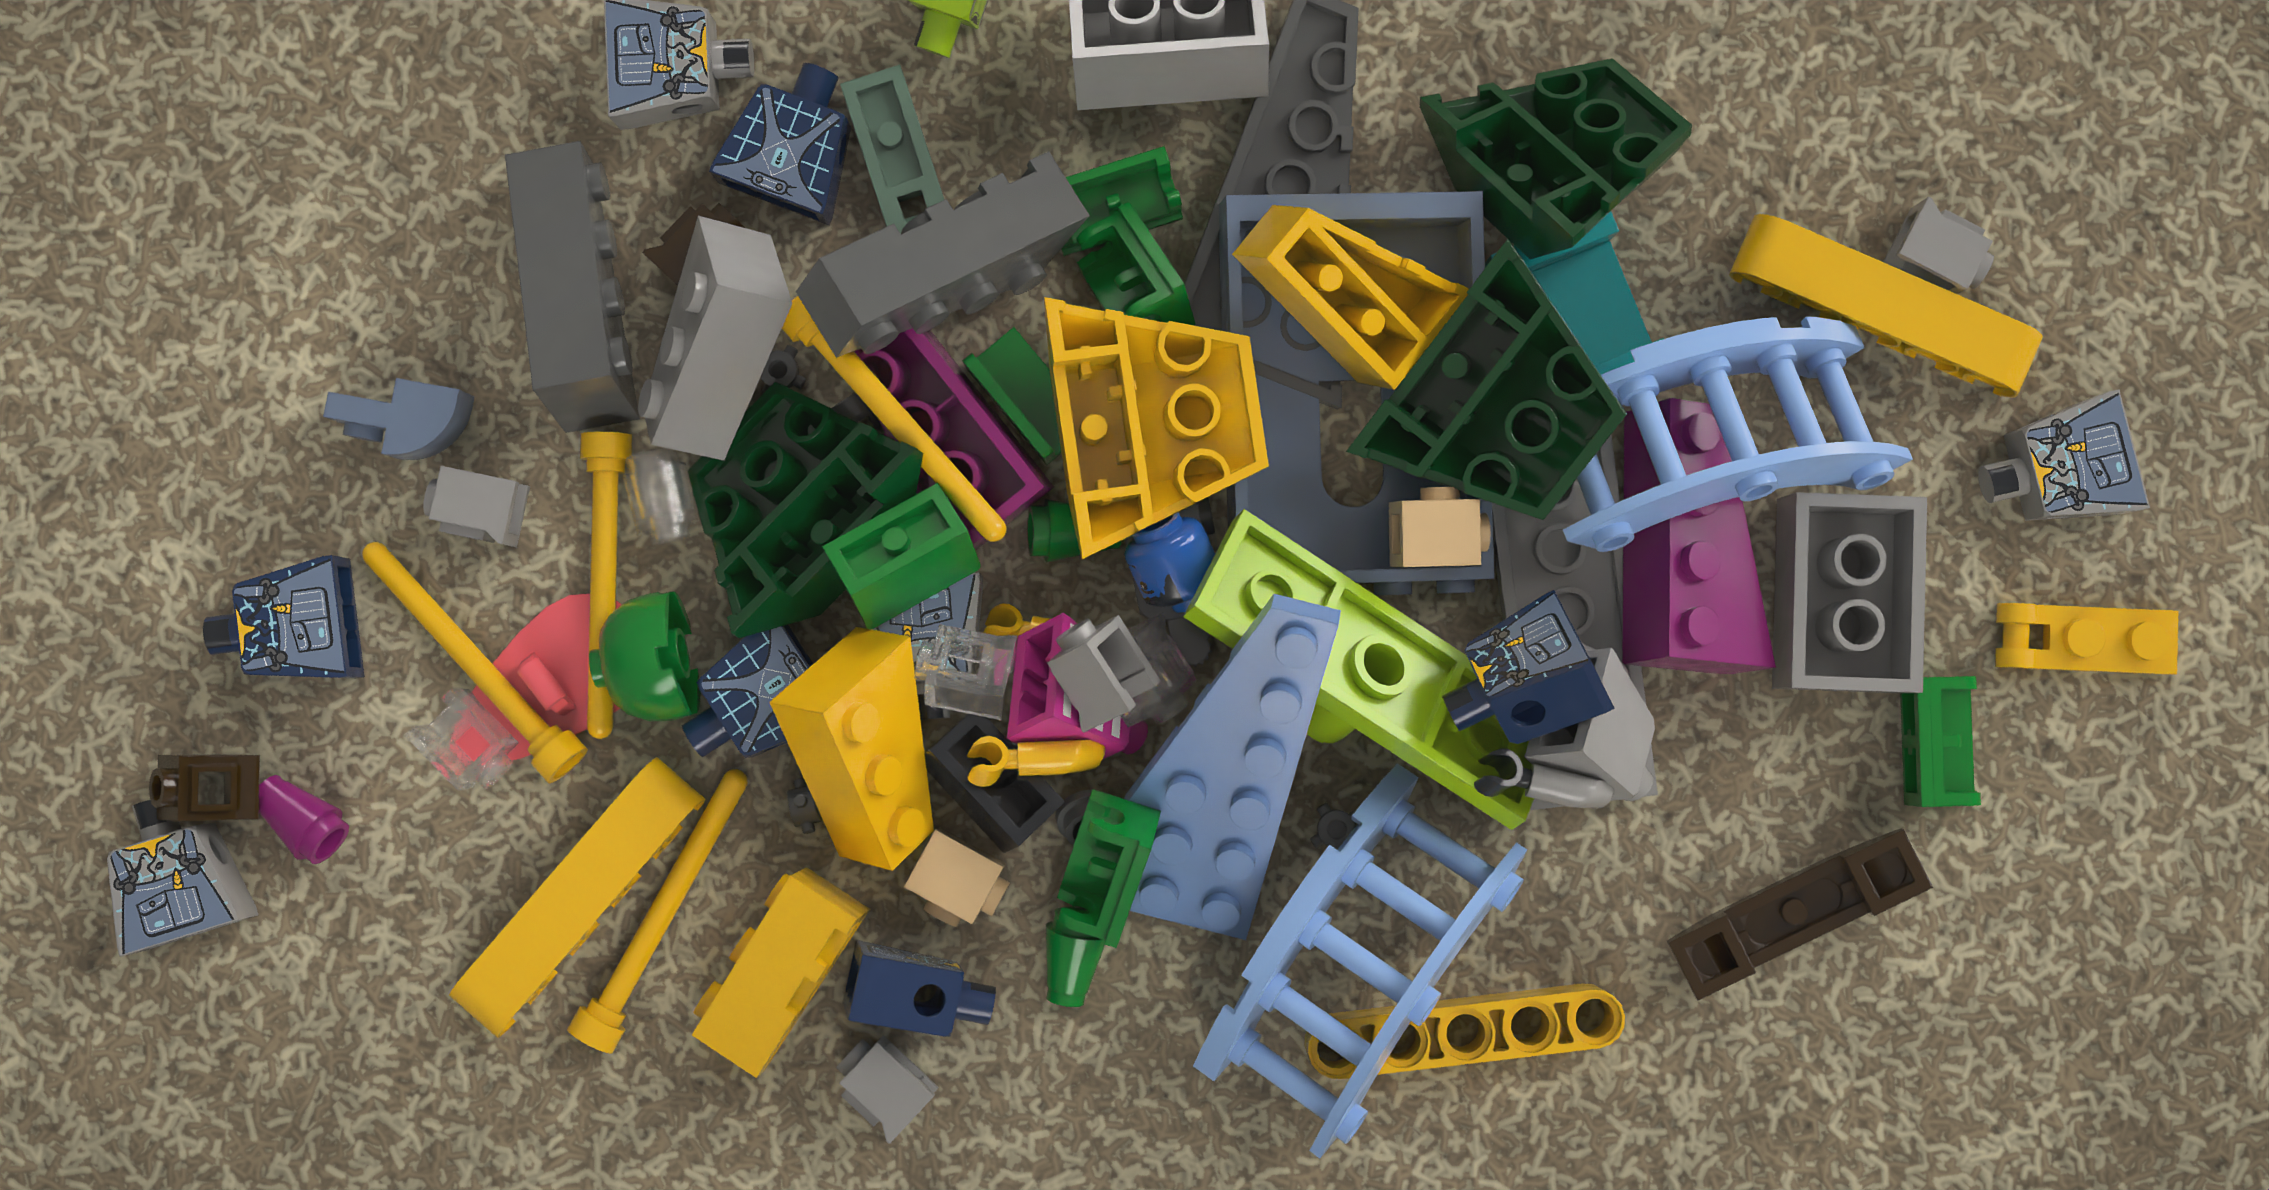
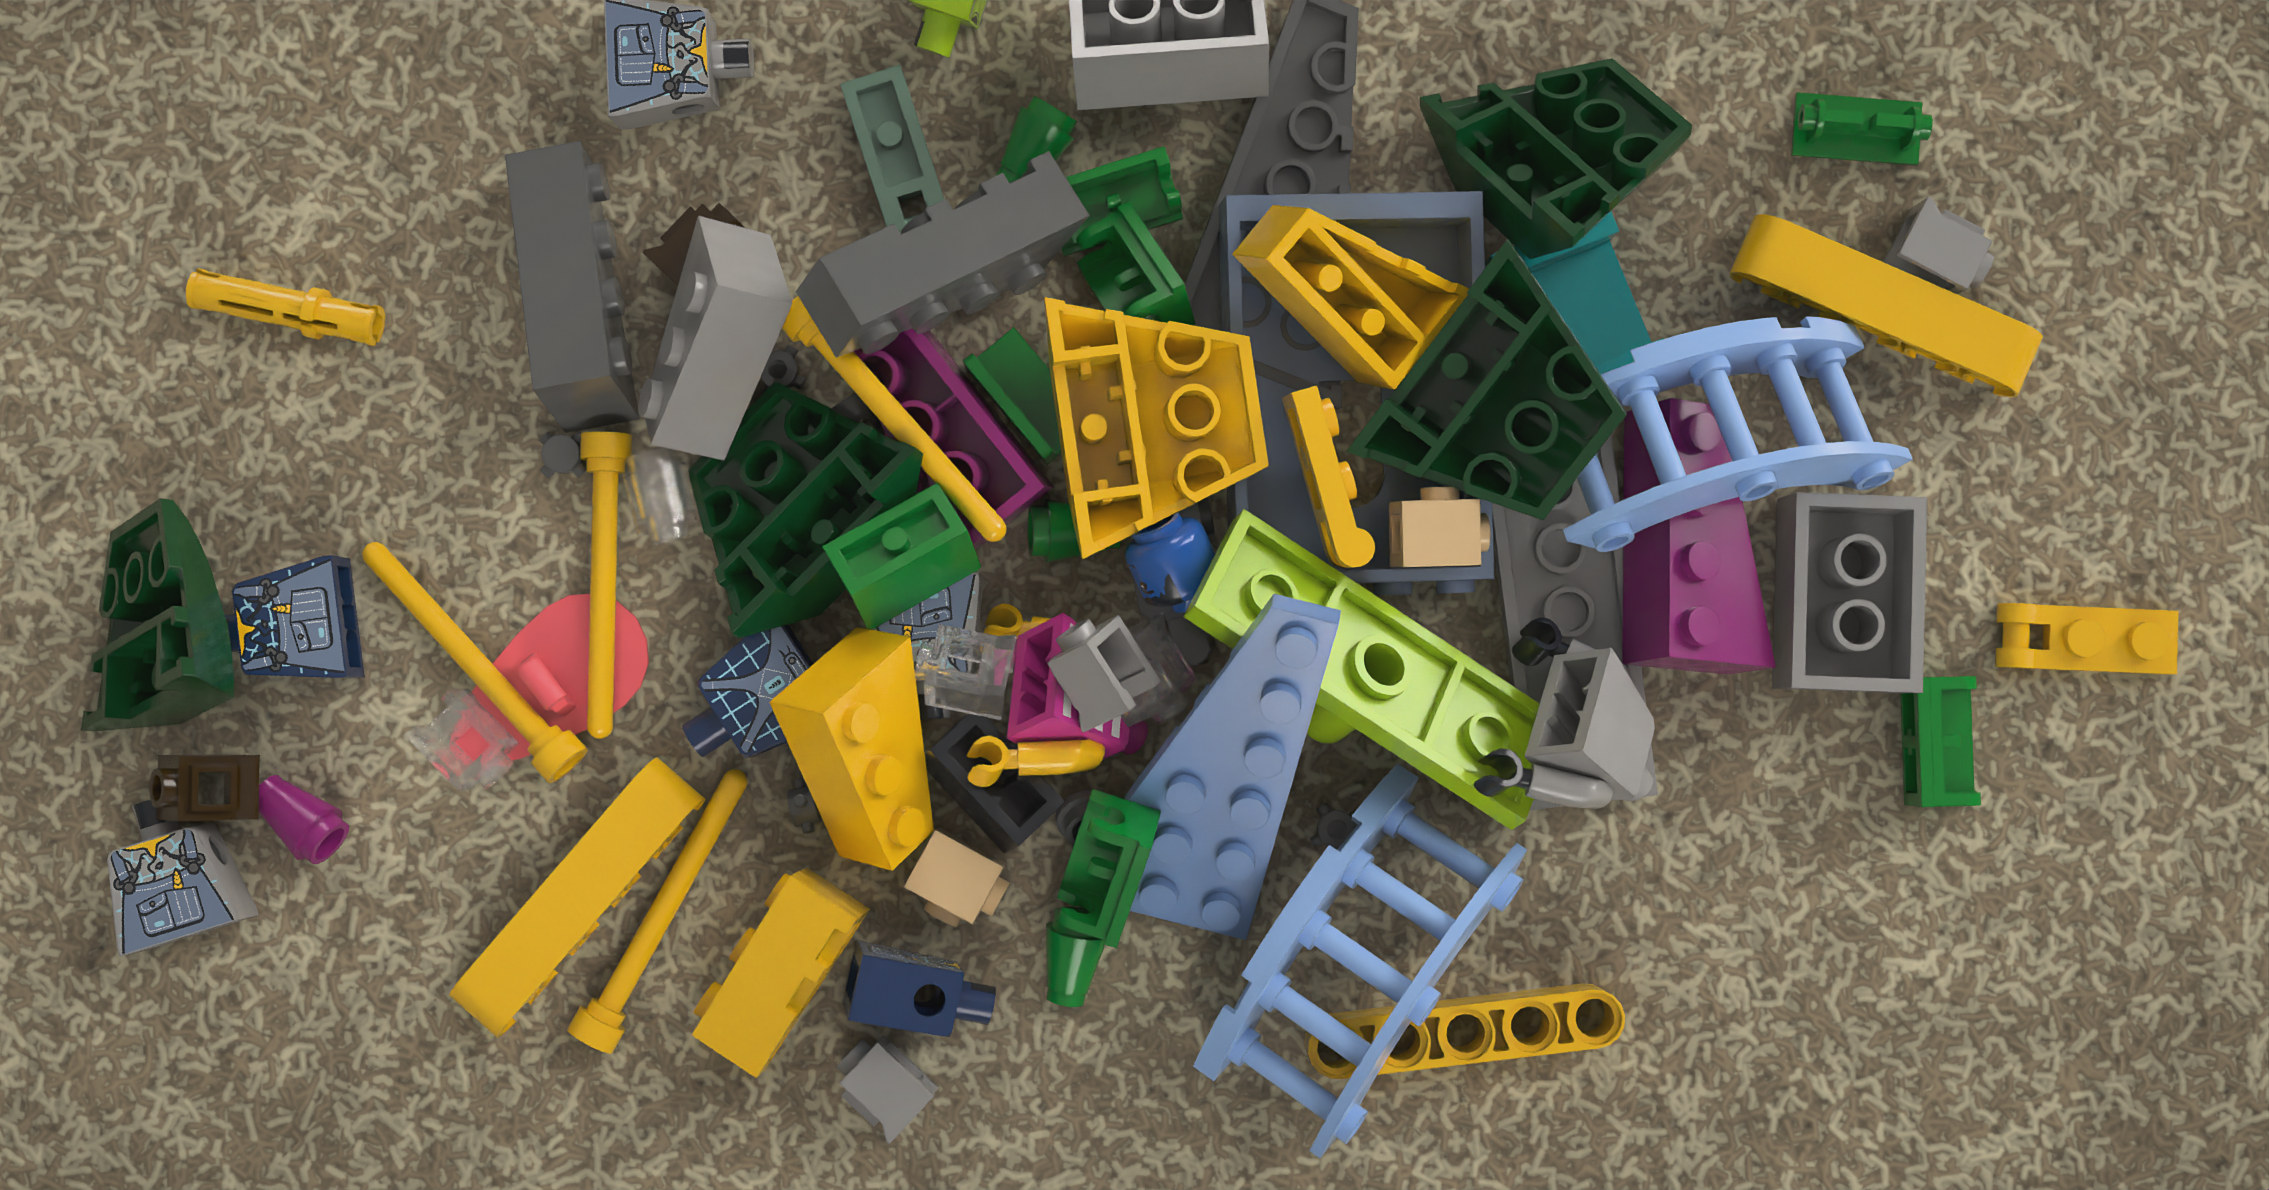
sand blue brick [323,378,474,460] -> none
light grey window [423,466,530,548] -> none
green cylinder [589,591,701,721] -> none
torso [709,63,851,226] -> none
torso [1442,590,1615,744] -> none
dark brown slope [1667,828,1933,1001] -> none
torso [1978,389,2150,521] -> none
none -> dark green wedge [81,498,234,732]
none -> yellow pin [185,268,385,346]
none -> dark grey piece [540,431,586,478]
none -> green cone [995,95,1078,183]
none -> yellow plate [1282,386,1375,568]
none -> green hinge [1791,92,1933,166]

